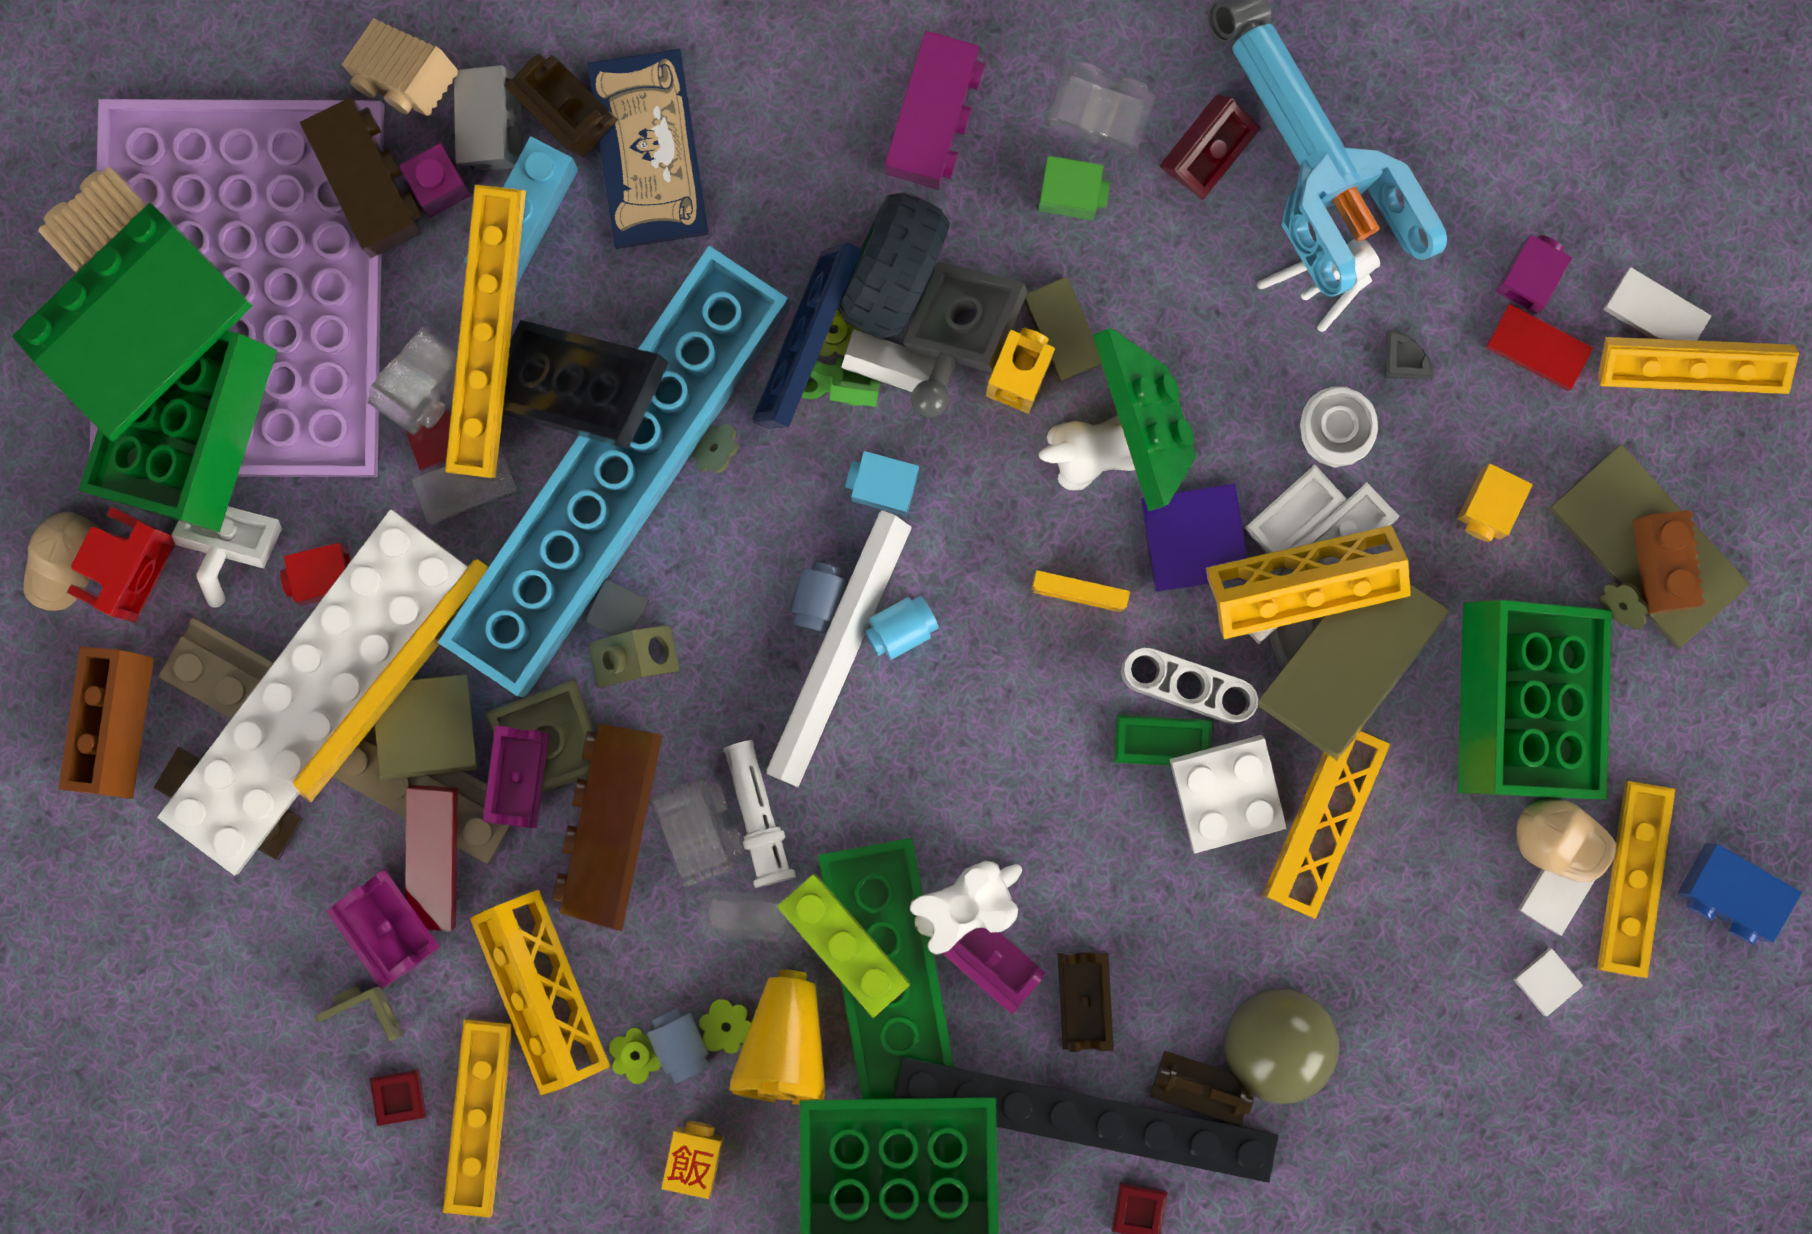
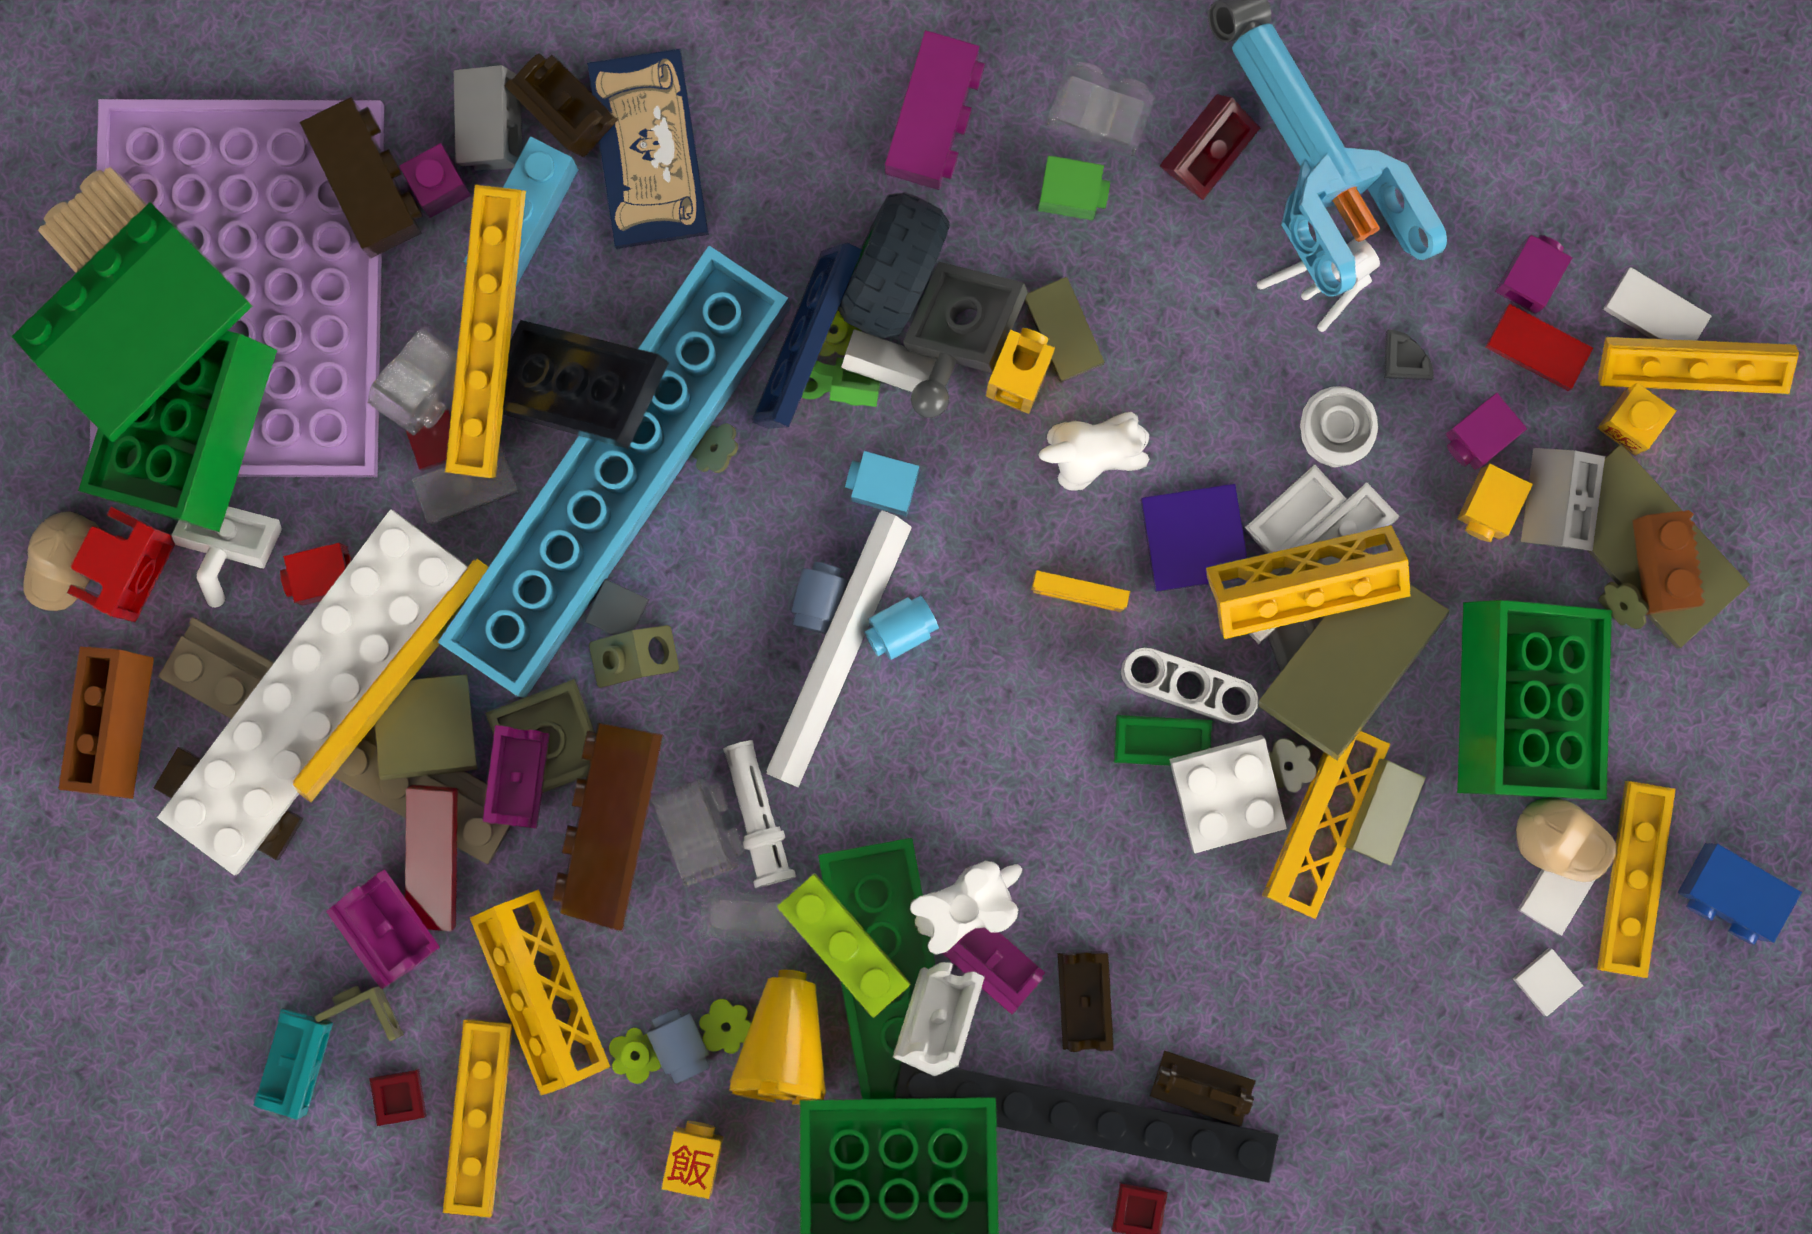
tan brick [341,18,458,116] -> none
green wing [1093,328,1196,511] -> none
olive piece [1224,988,1339,1104] -> none
none -> teal hinge [253,1008,333,1120]
none -> white hinge [893,962,985,1076]
none -> olive plant [1268,738,1317,792]
none -> tile [1344,758,1426,866]
none -> magenta brick [1445,392,1527,470]
none -> light grey hinge [1521,448,1605,551]
none -> yellow brick [1597,383,1676,456]

